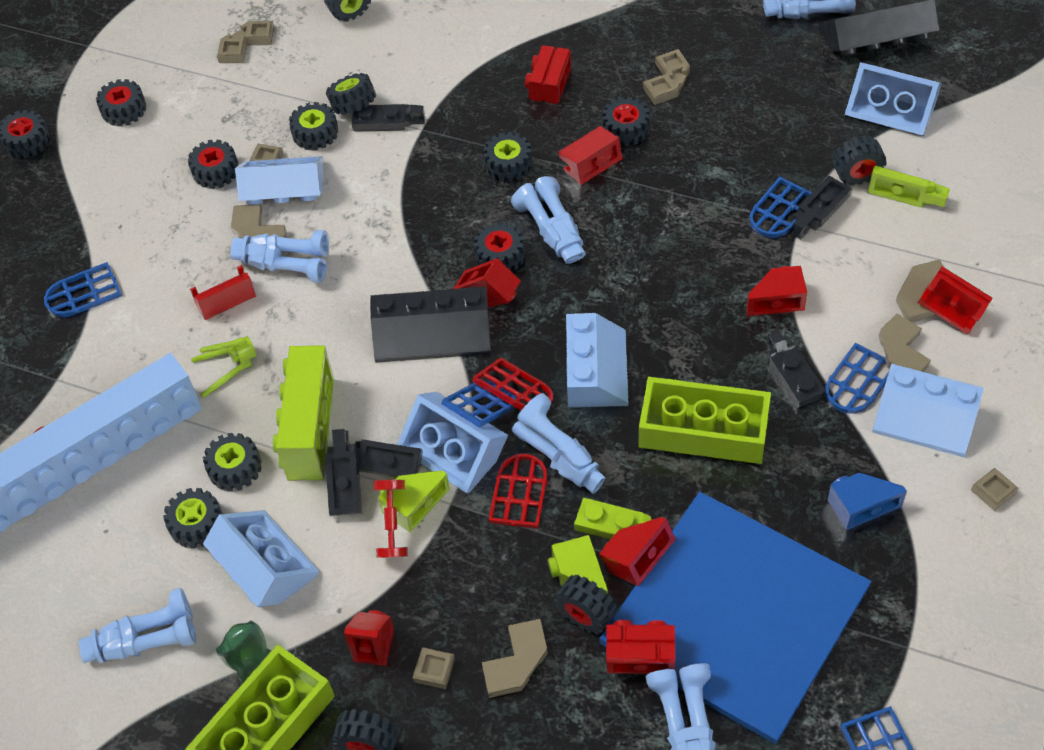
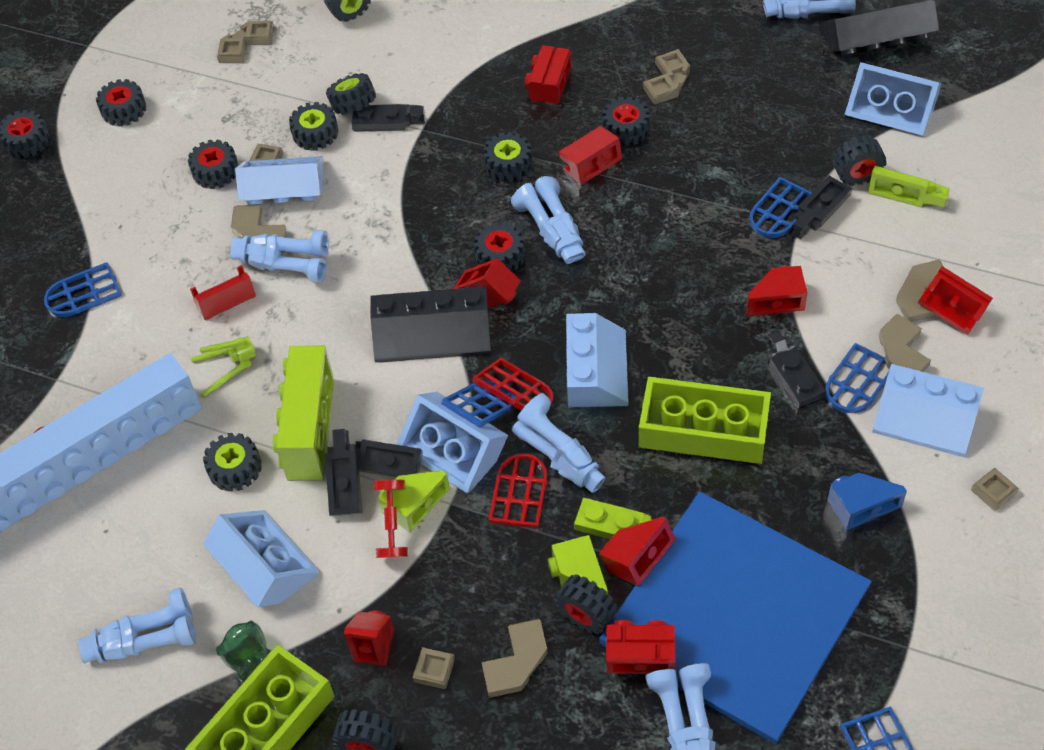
black wheel [163,488,223,548] -> none

